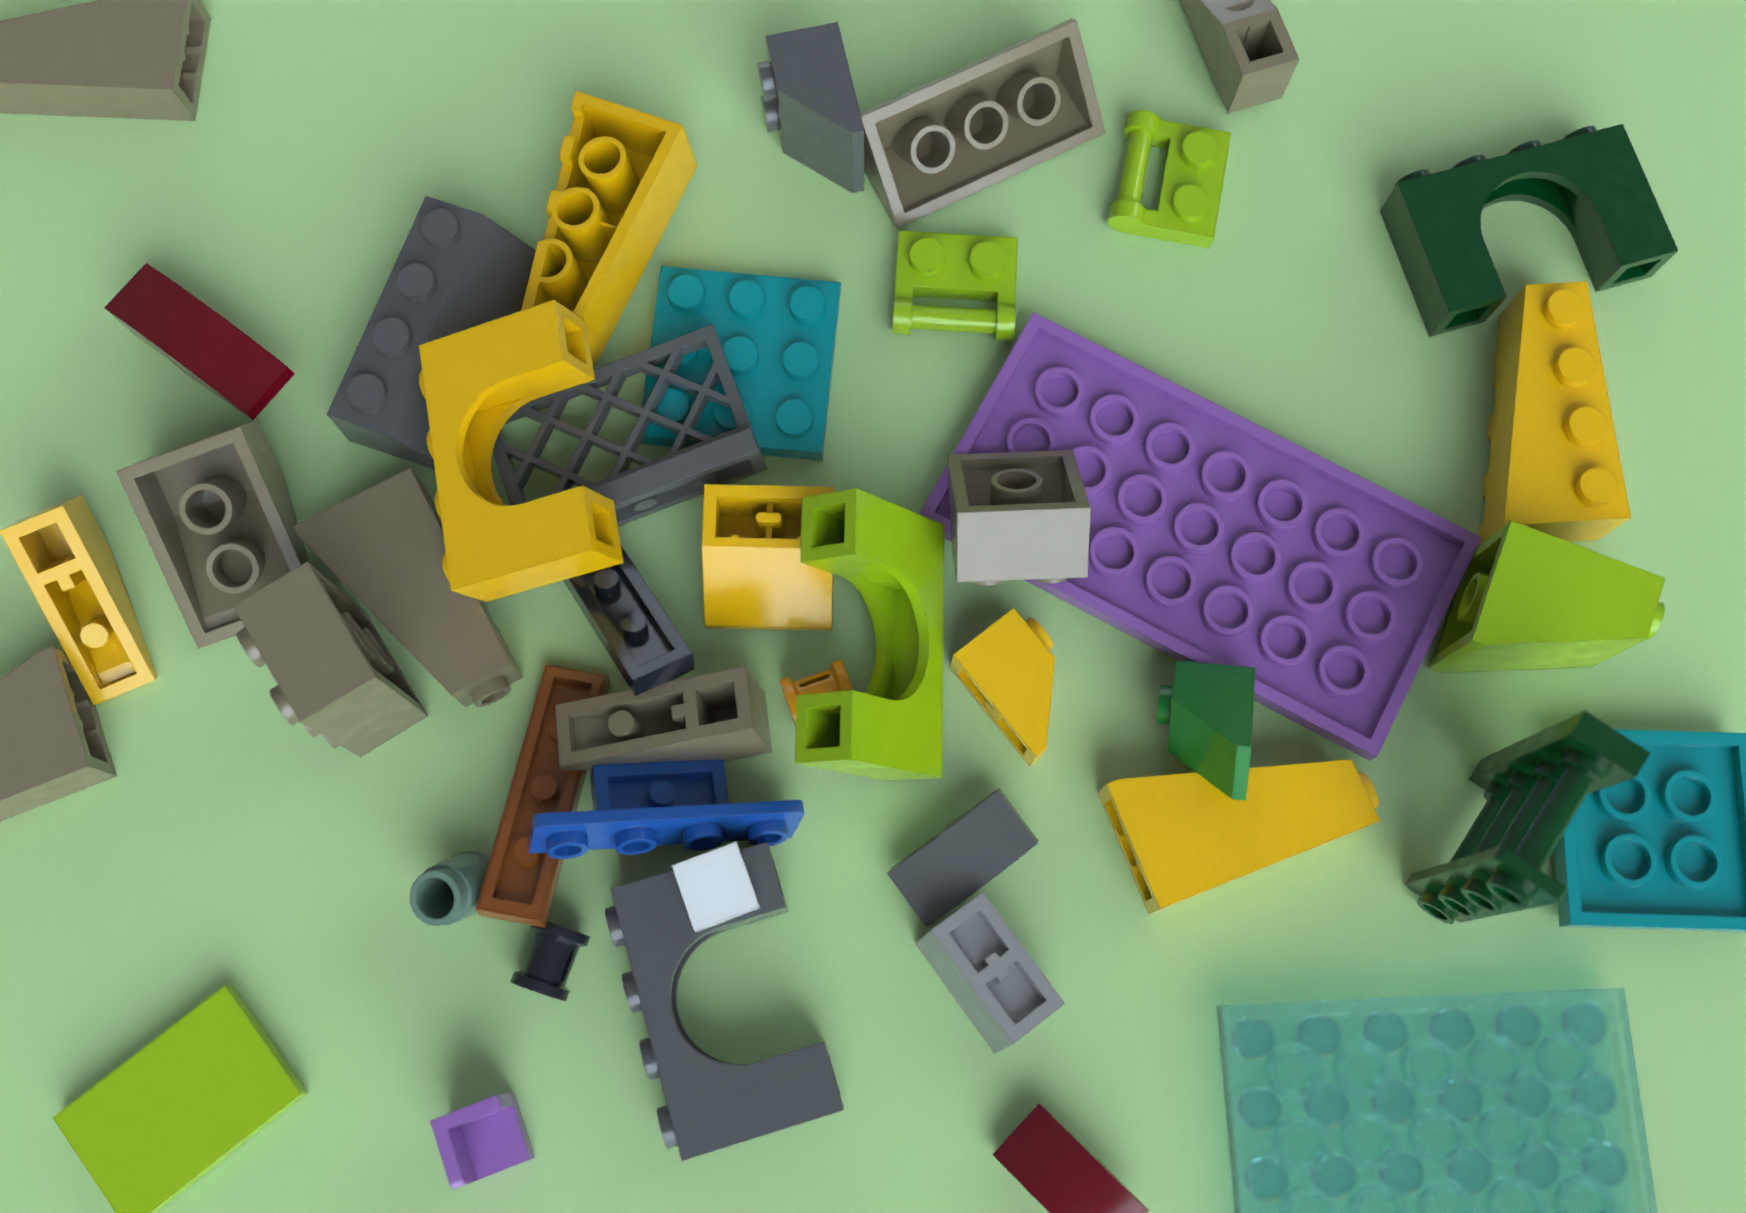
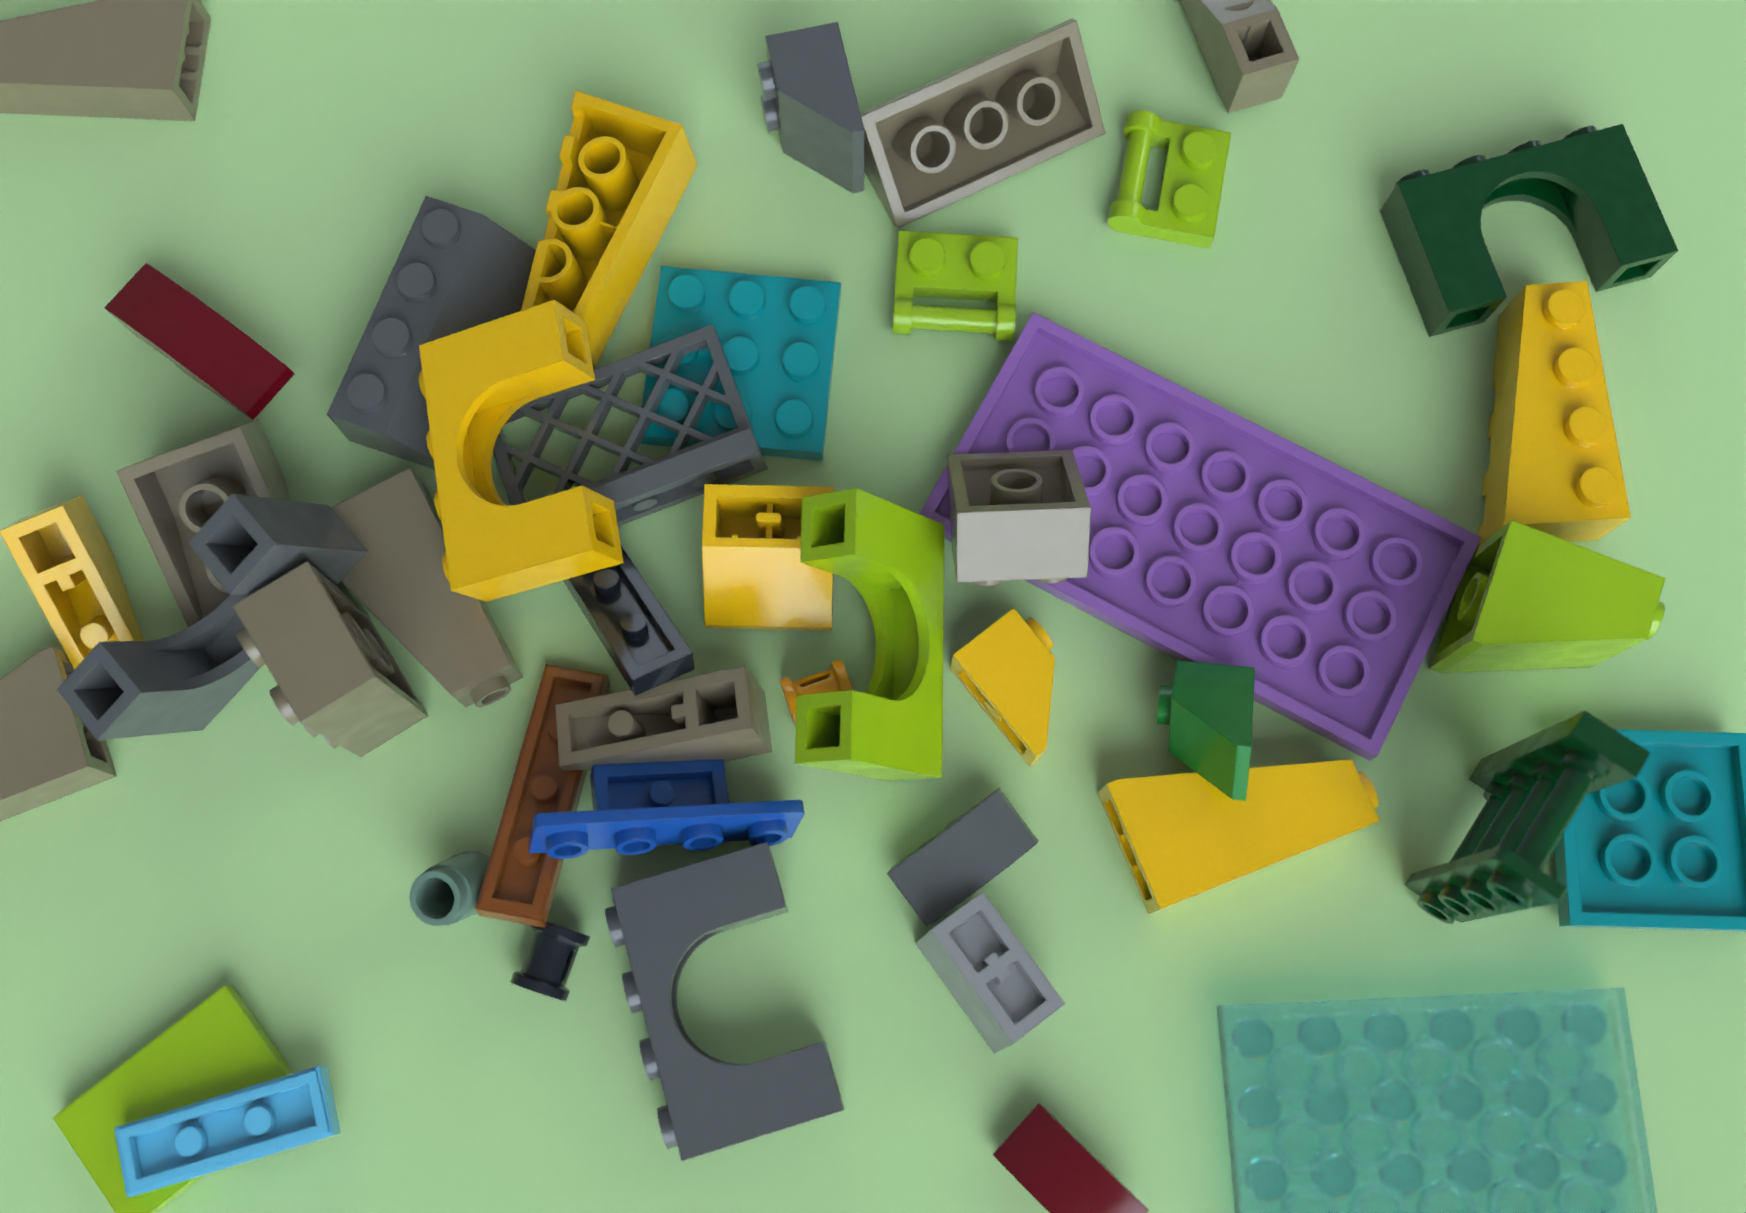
medium lavender panel [430,1092,535,1190] -> none
white tile [672,842,760,932] -> none
none -> dark grey arch [57,493,368,740]
none -> medium azure tile [114,1065,341,1198]

